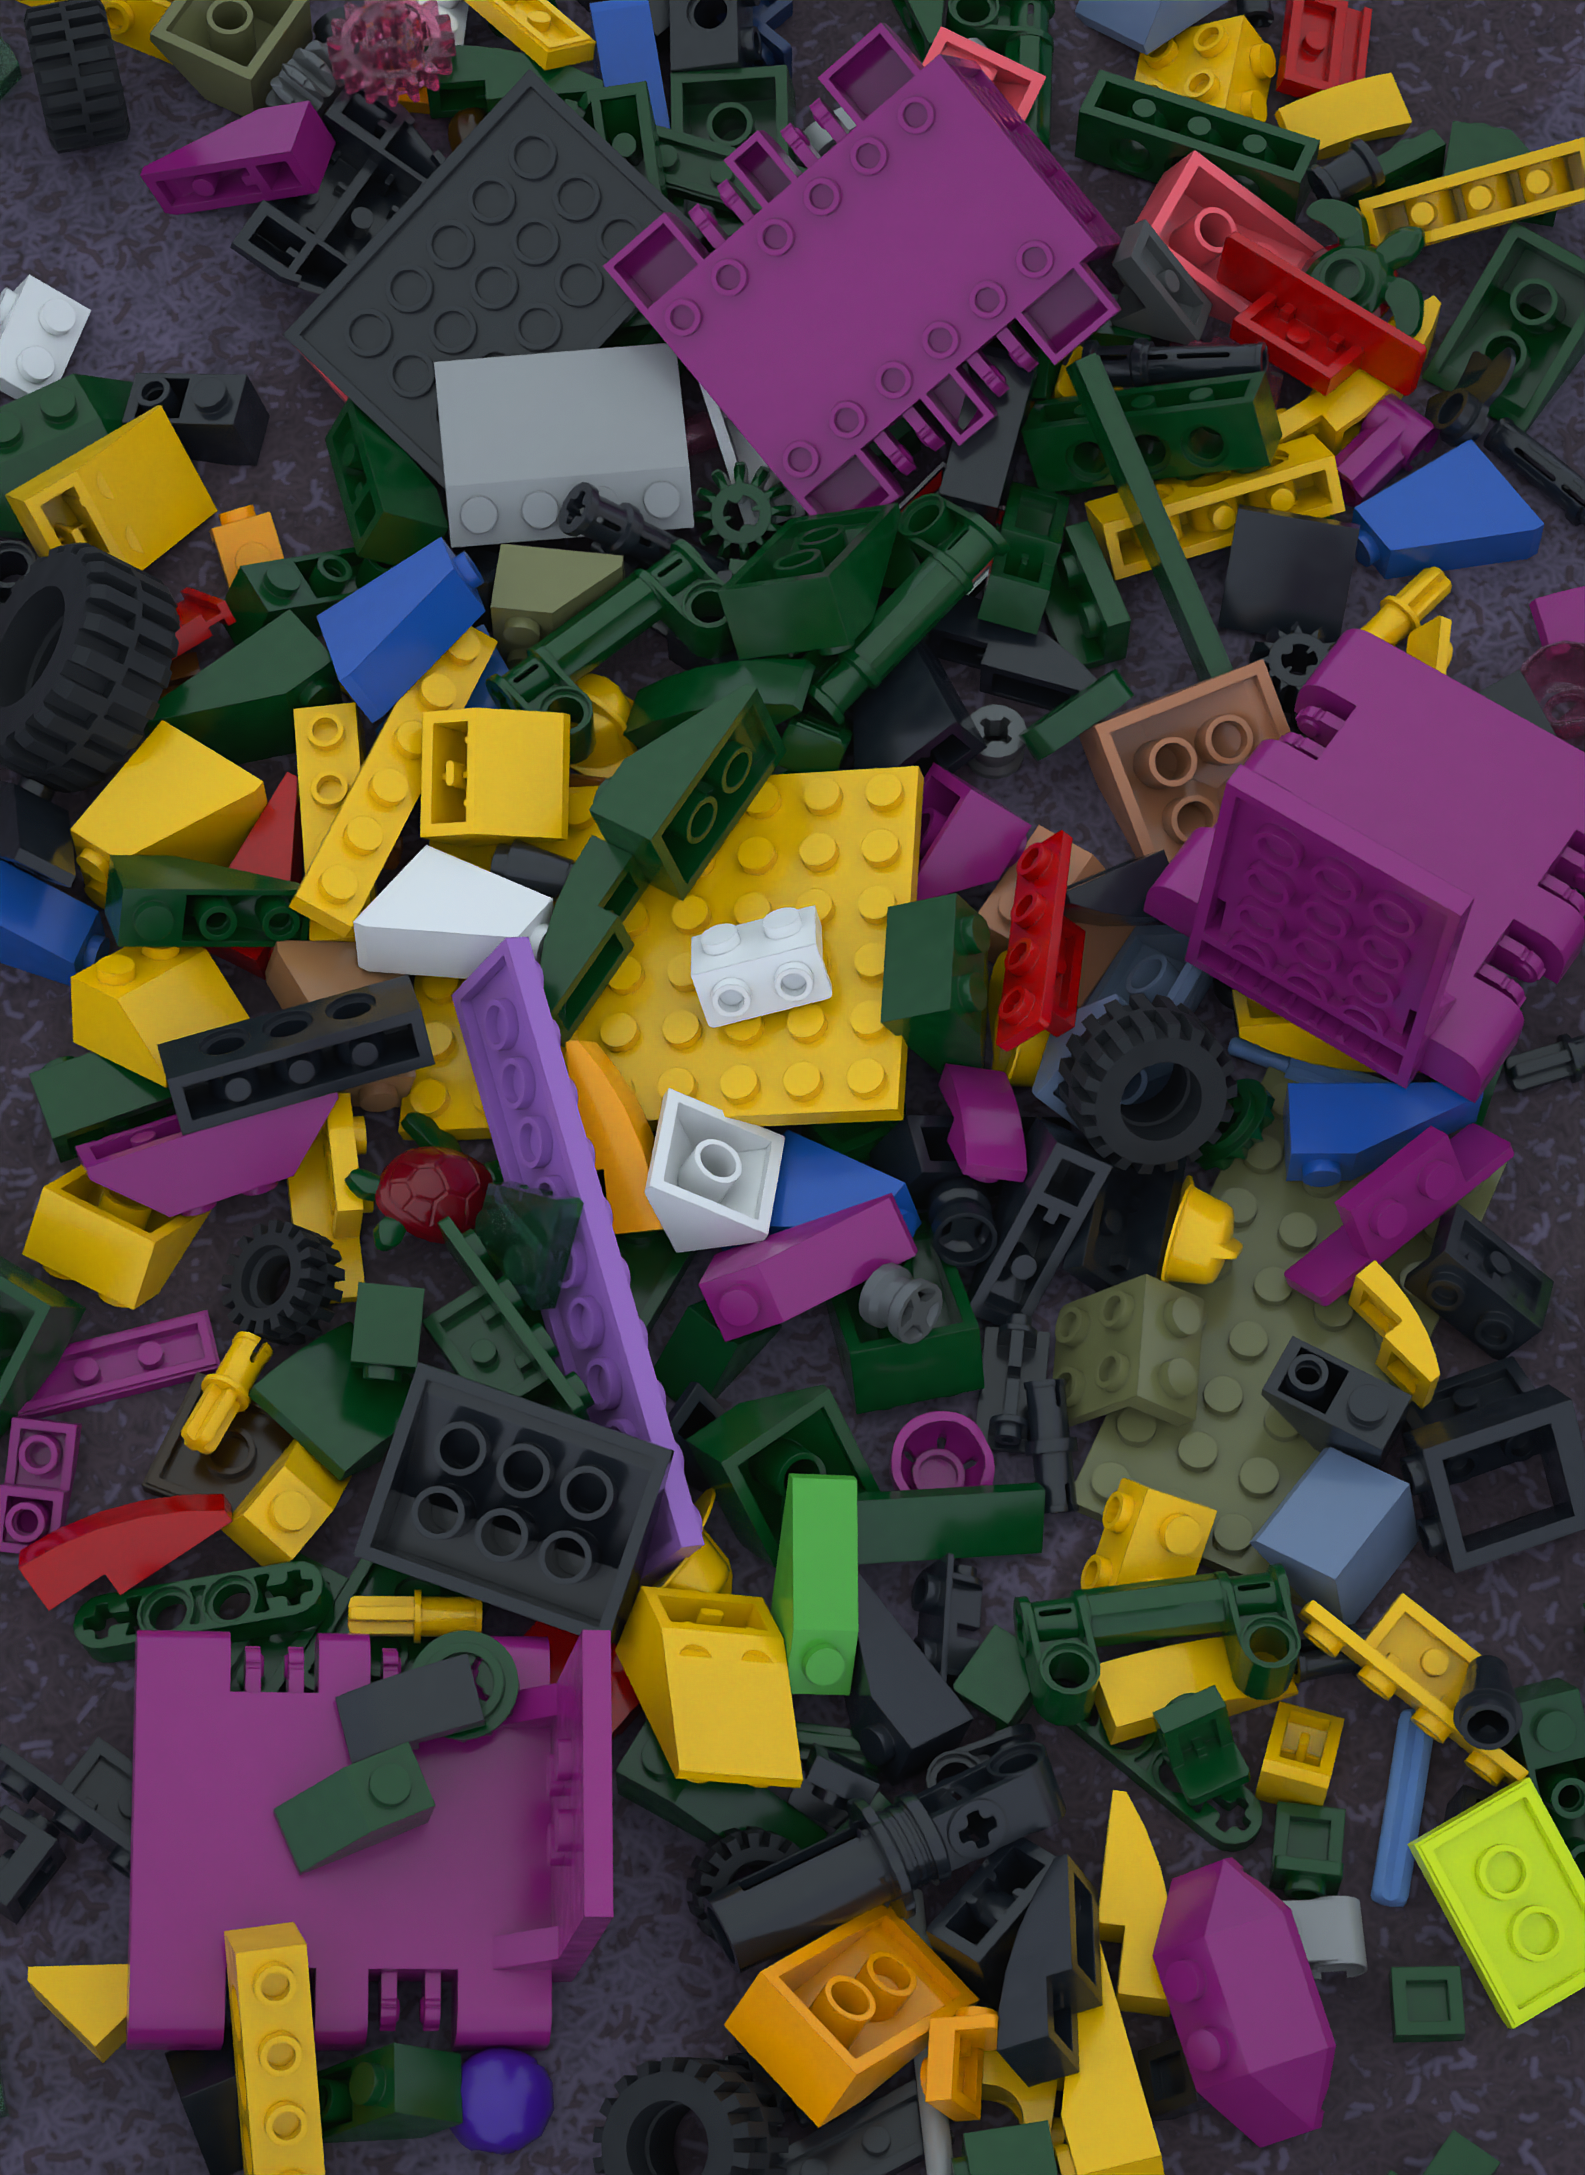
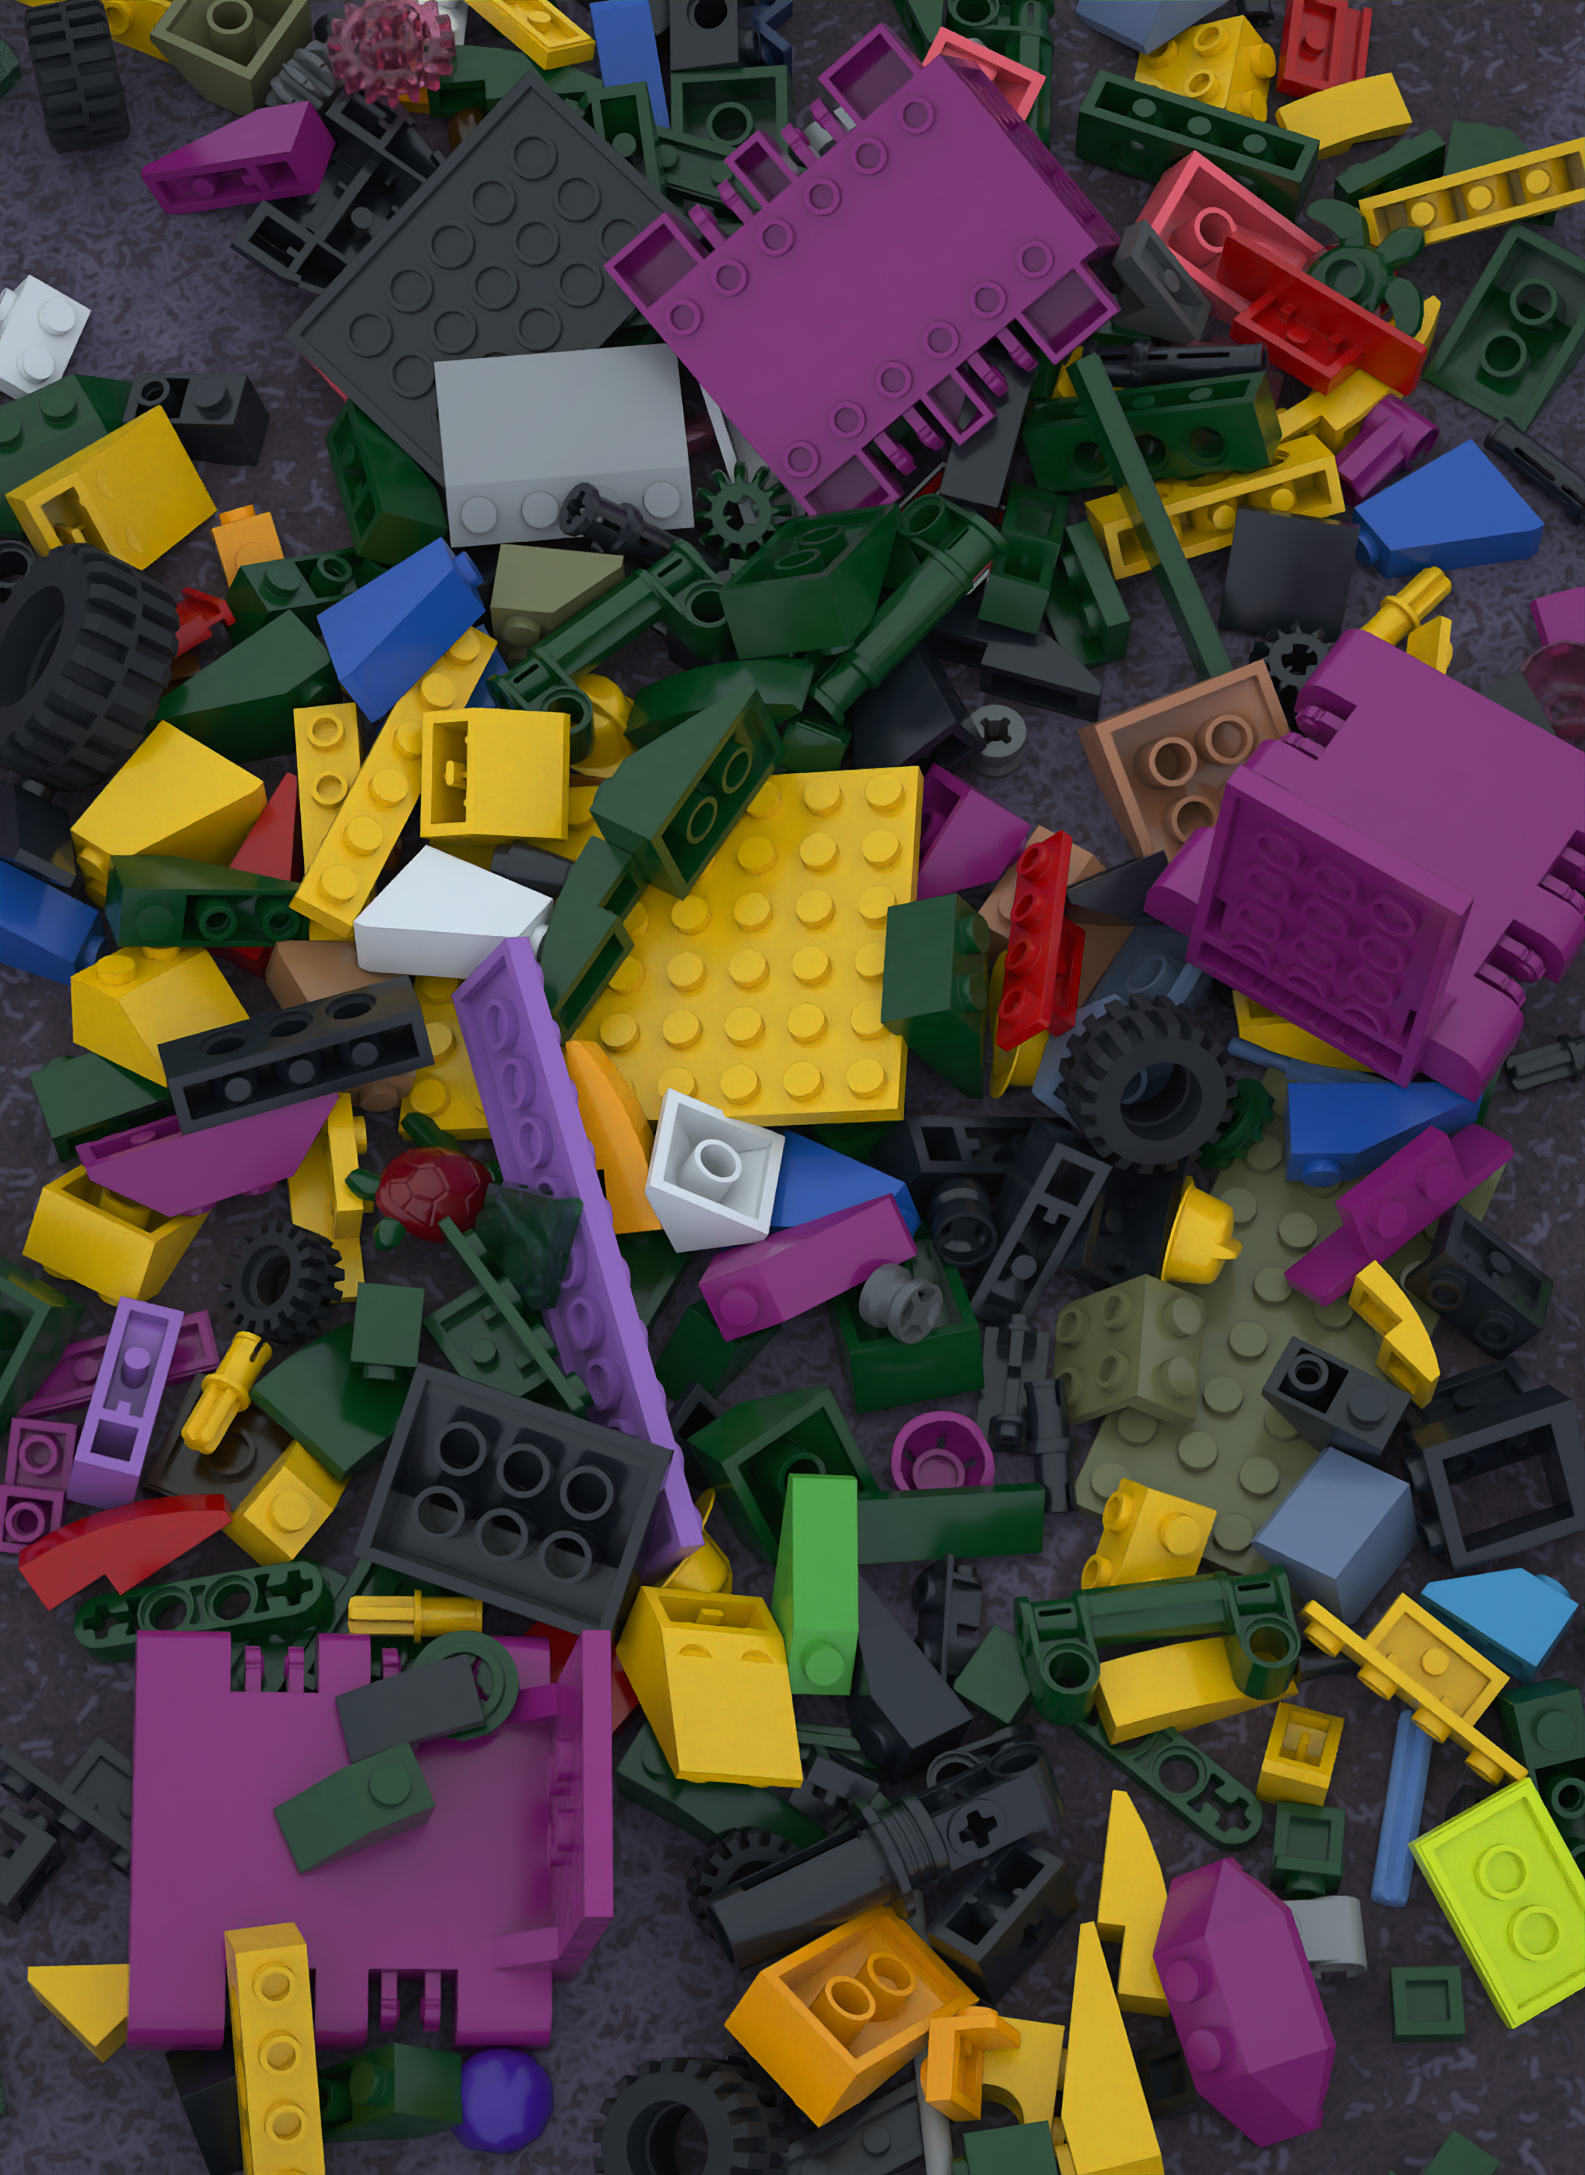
white bracket [691,905,832,1028] -> none
magenta slope [938,1063,1027,1183] -> none
black slope [997,1854,1103,2087] -> none
dark green beam [1019,669,1134,761] -> none
dark green bracket [1153,1685,1251,1806] -> none
black bush [1306,137,1385,202] -> none
black plate [1425,347,1516,447] -> none
black cone [1453,1655,1523,1750] -> none
none -> medium lavender slope [66,1296,184,1510]
none -> dark azure slope [1418,1568,1579,1685]

